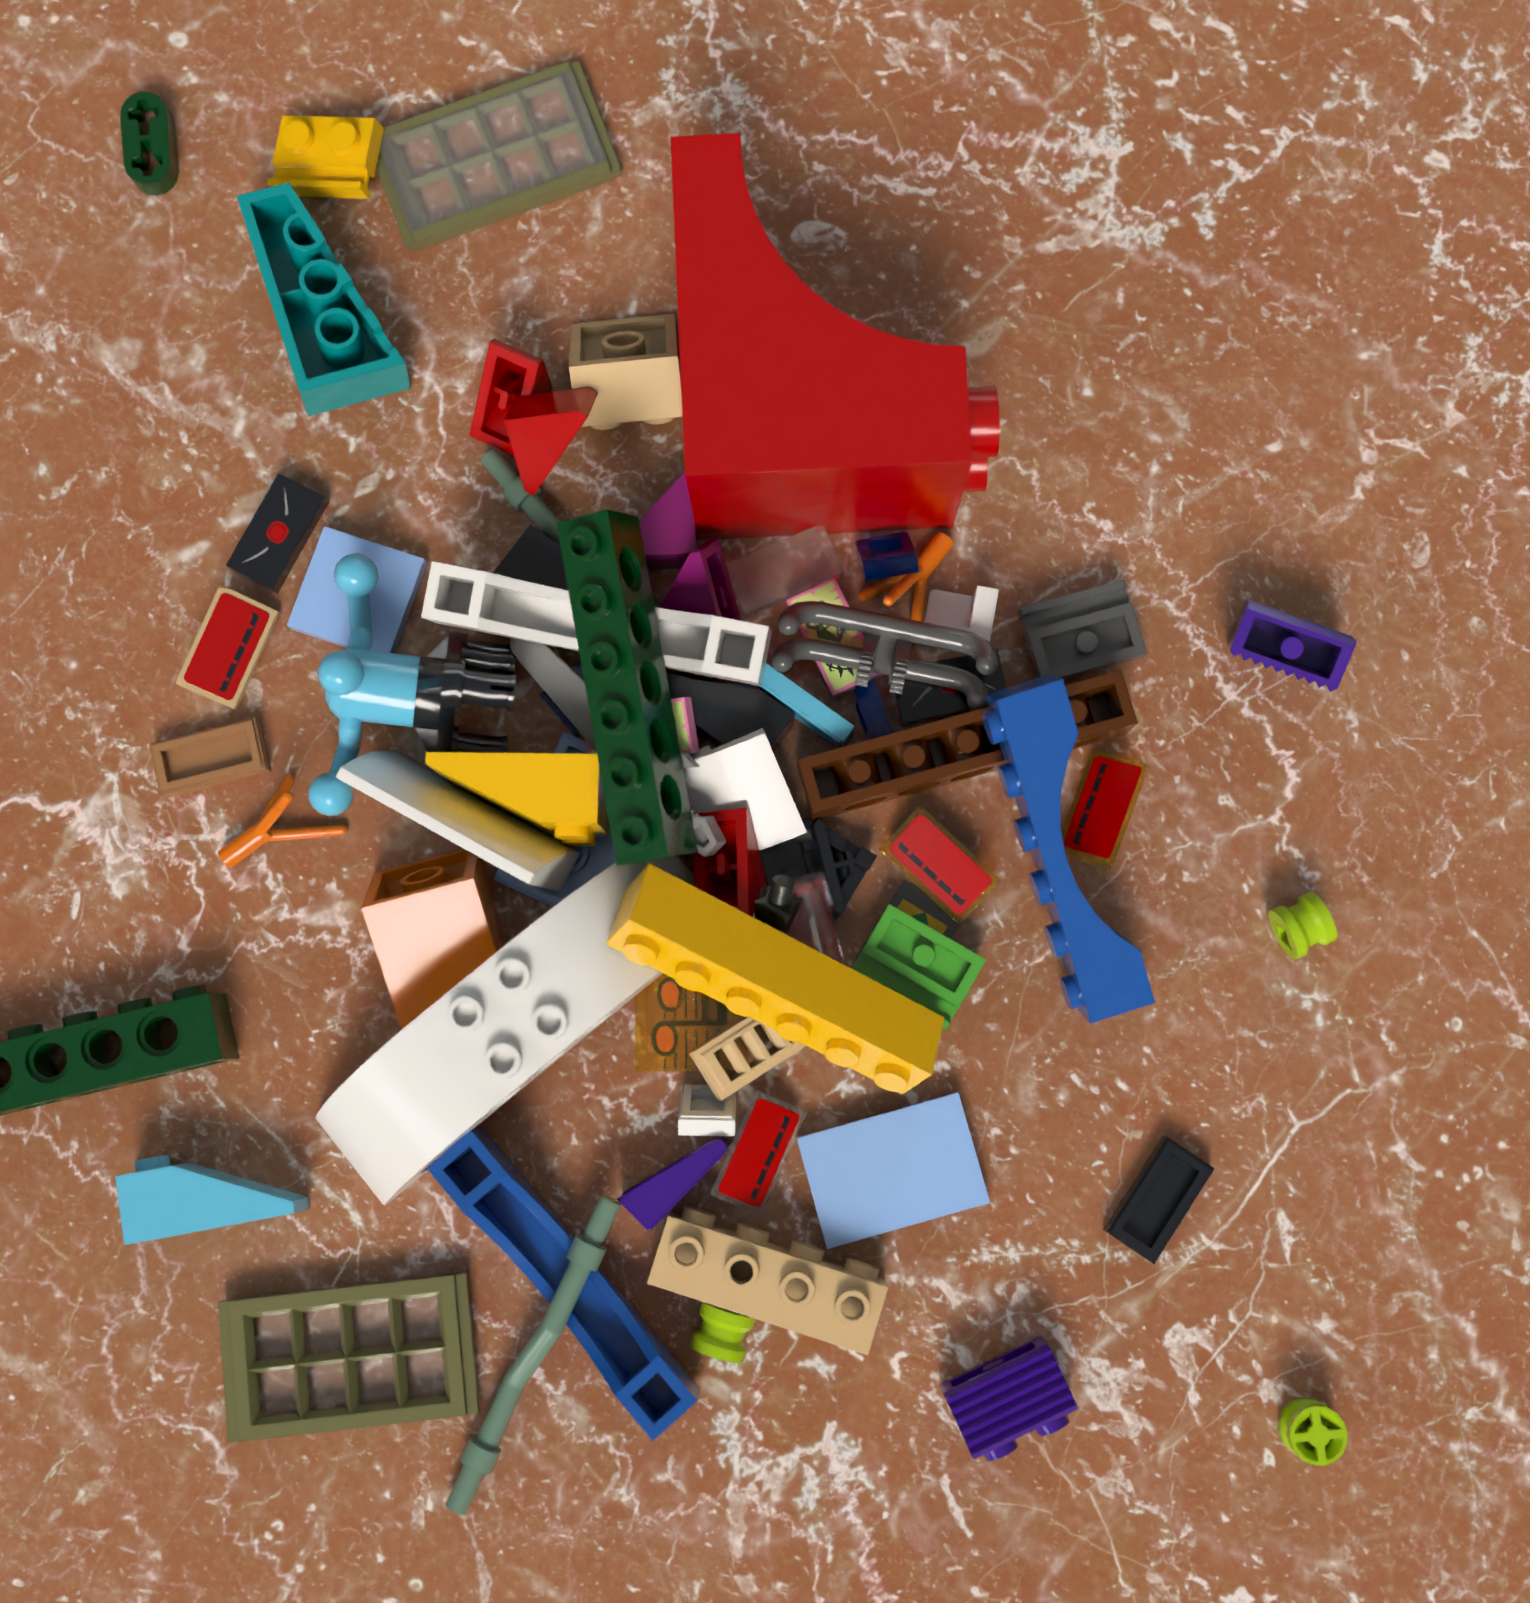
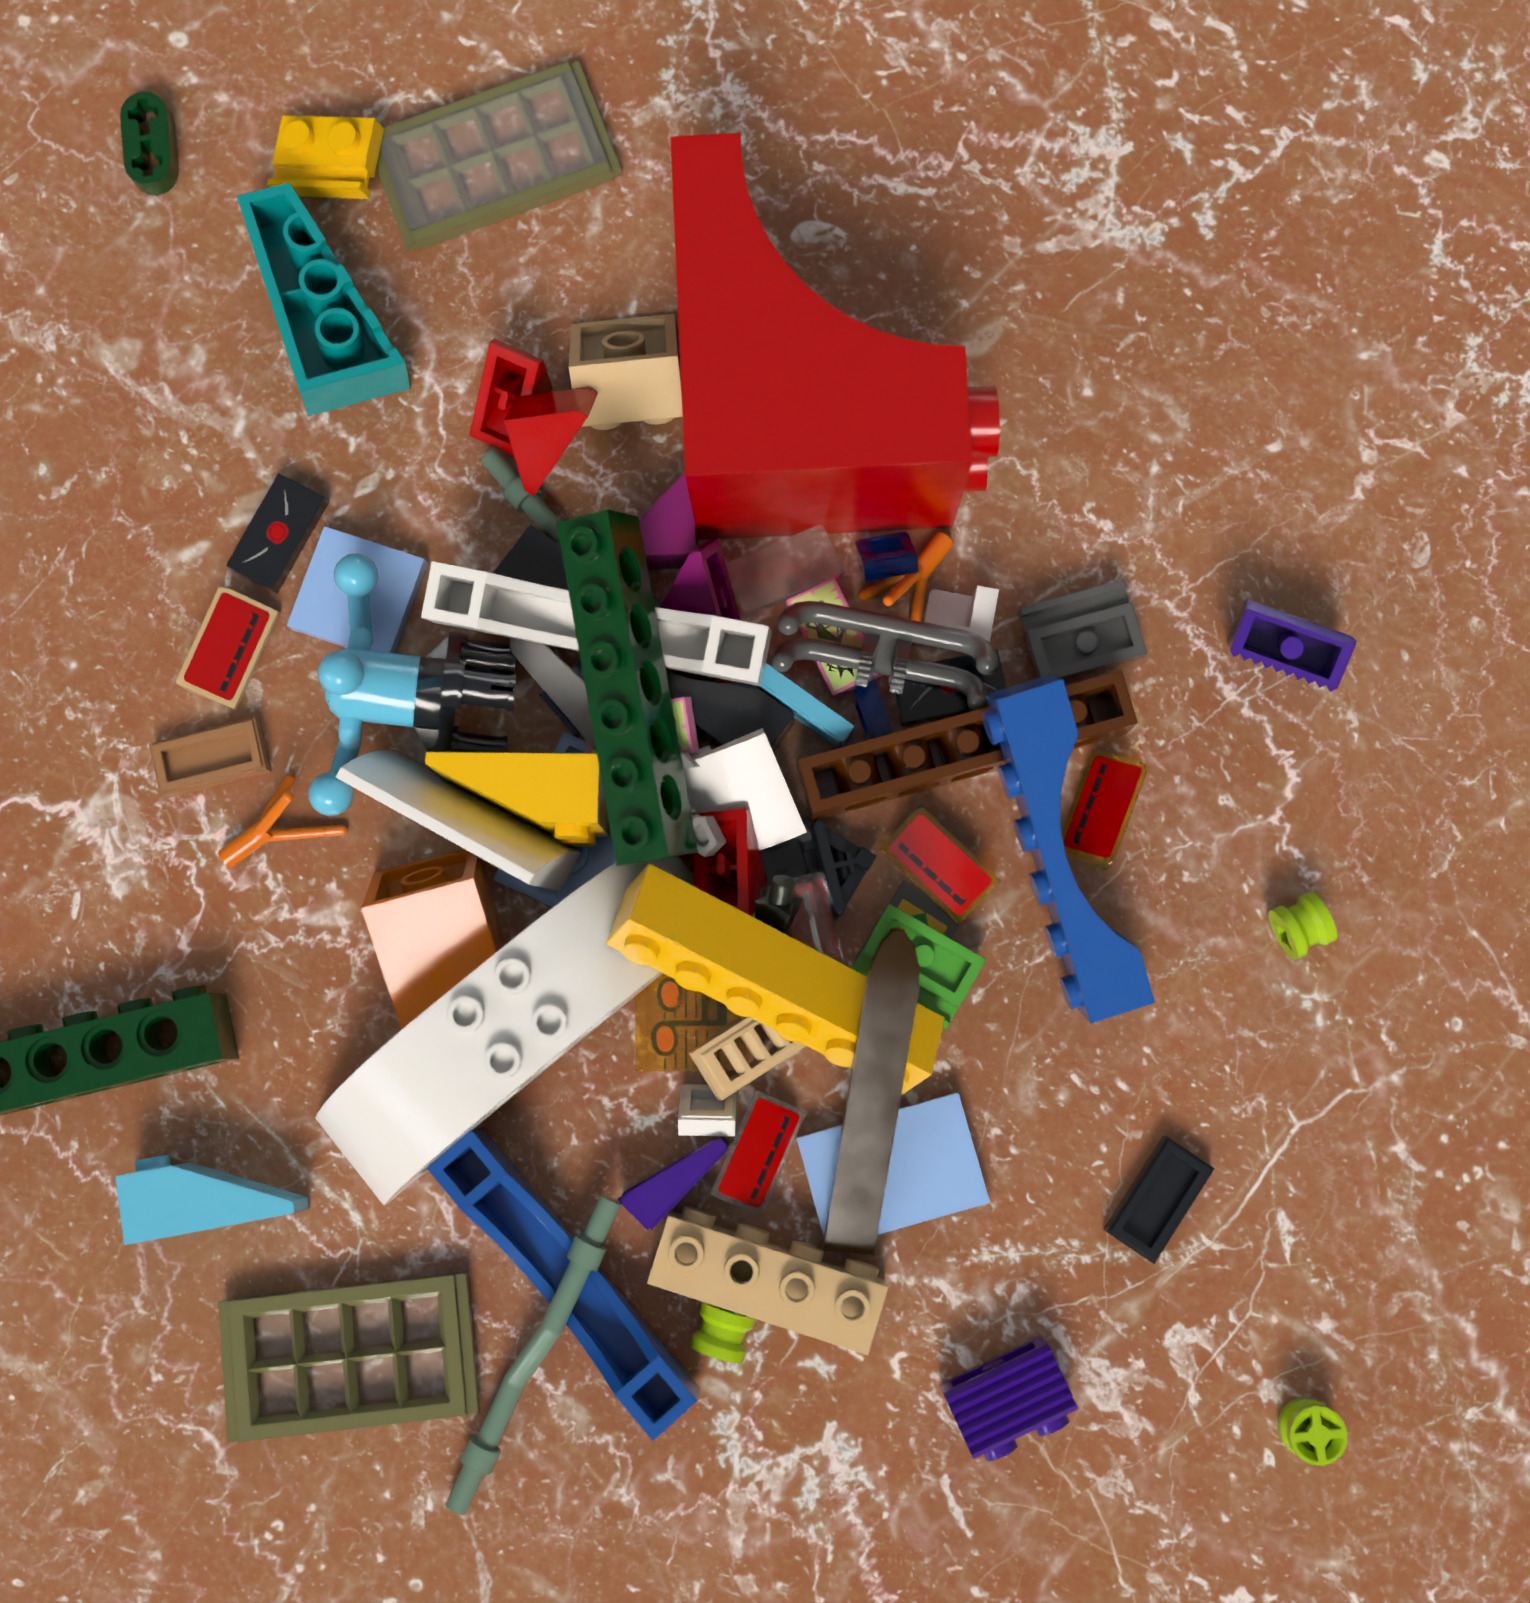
none -> piece [823,928,920,1255]

